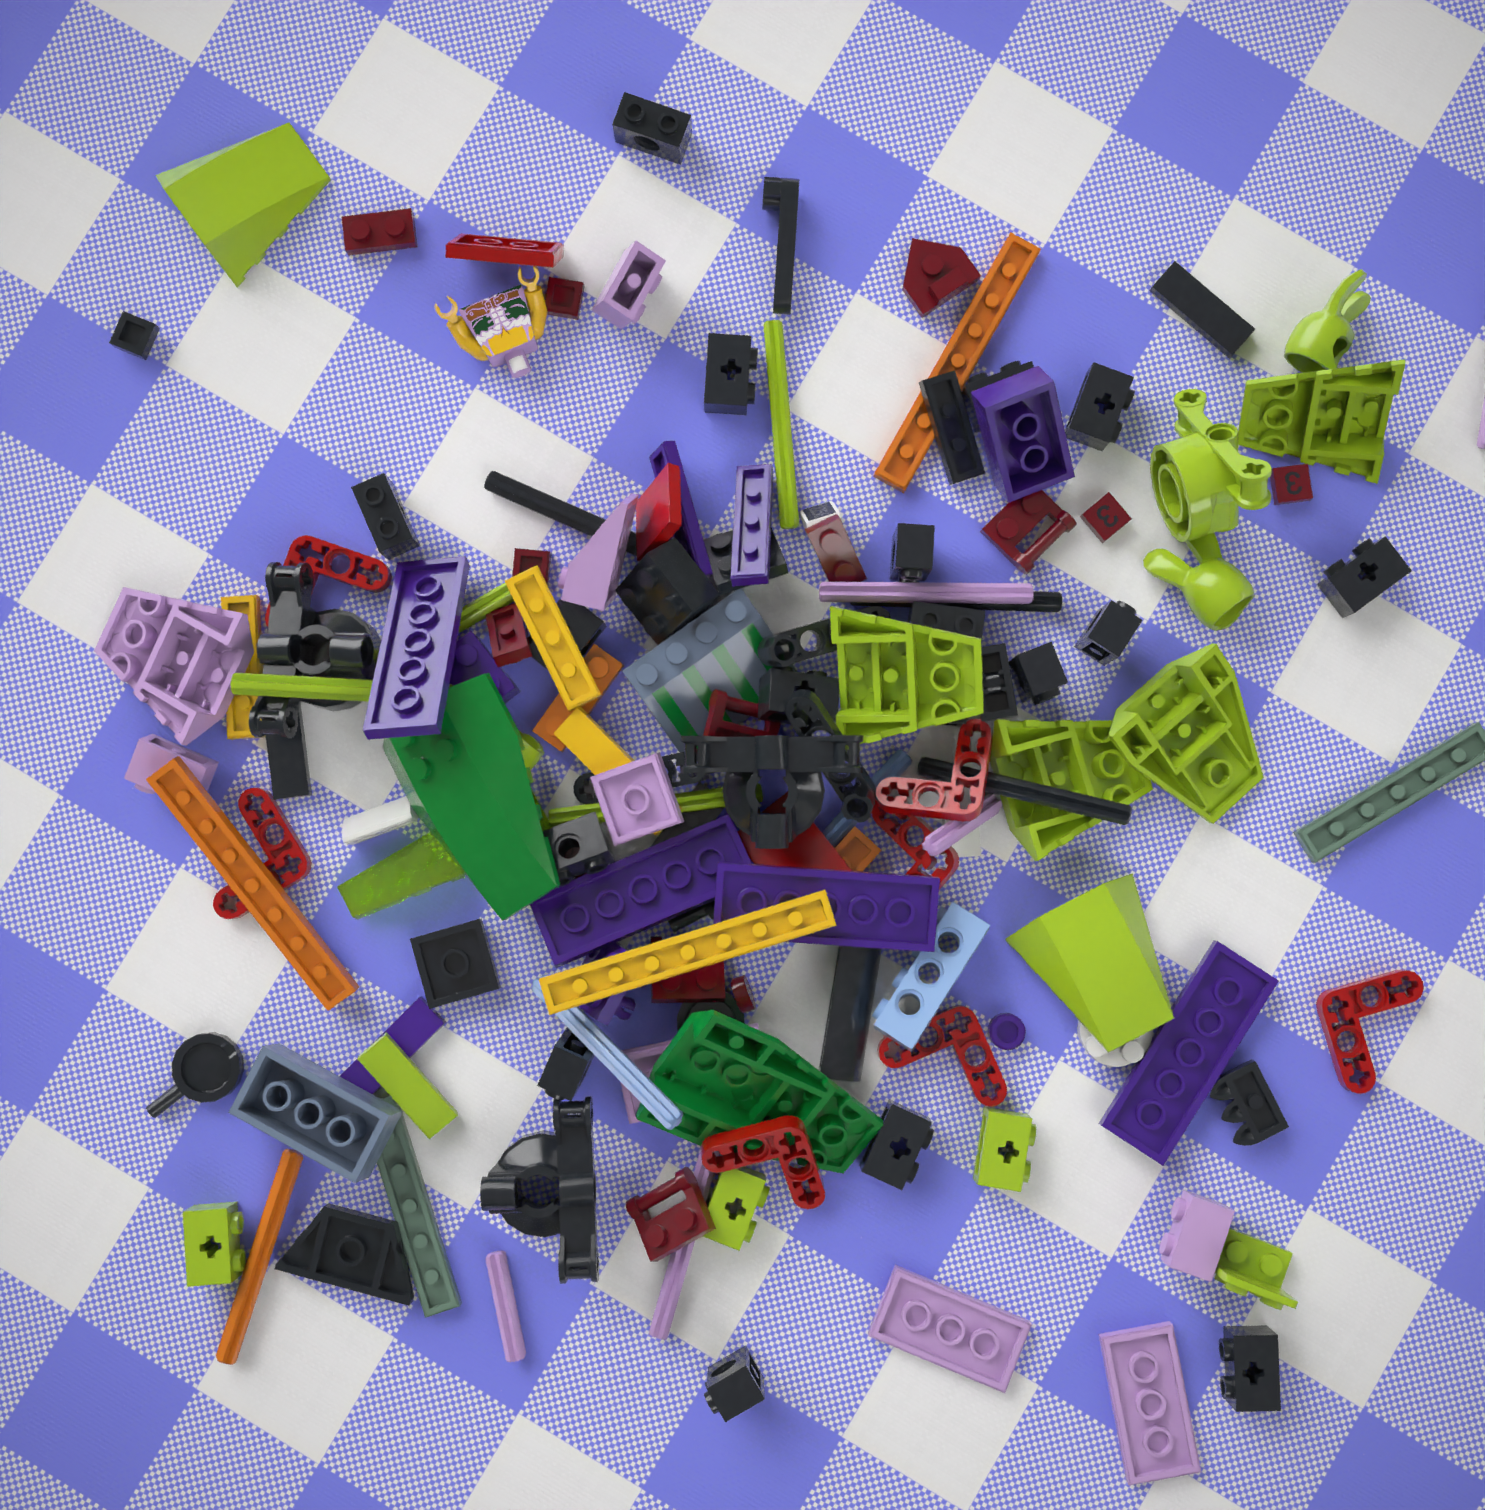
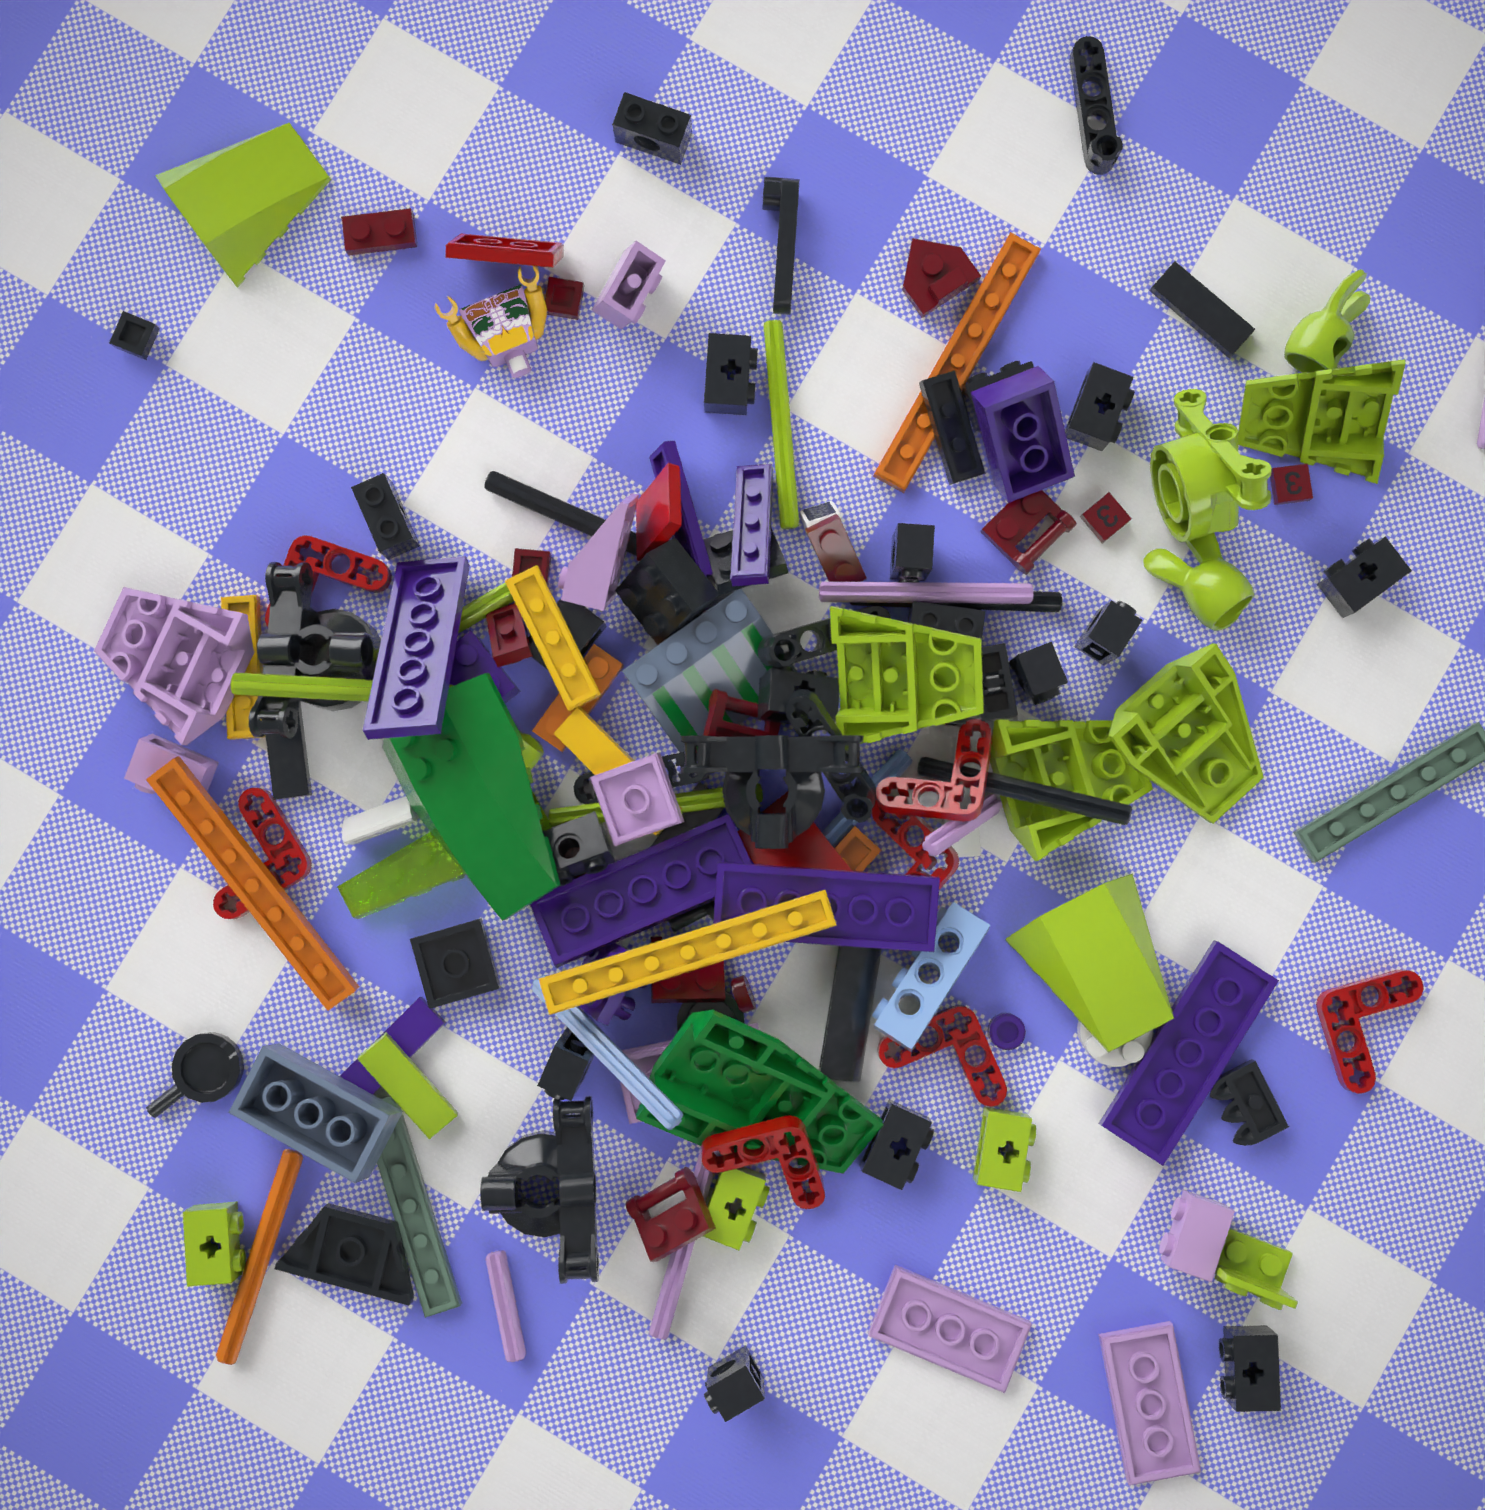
none -> black beam [1070,36,1123,175]

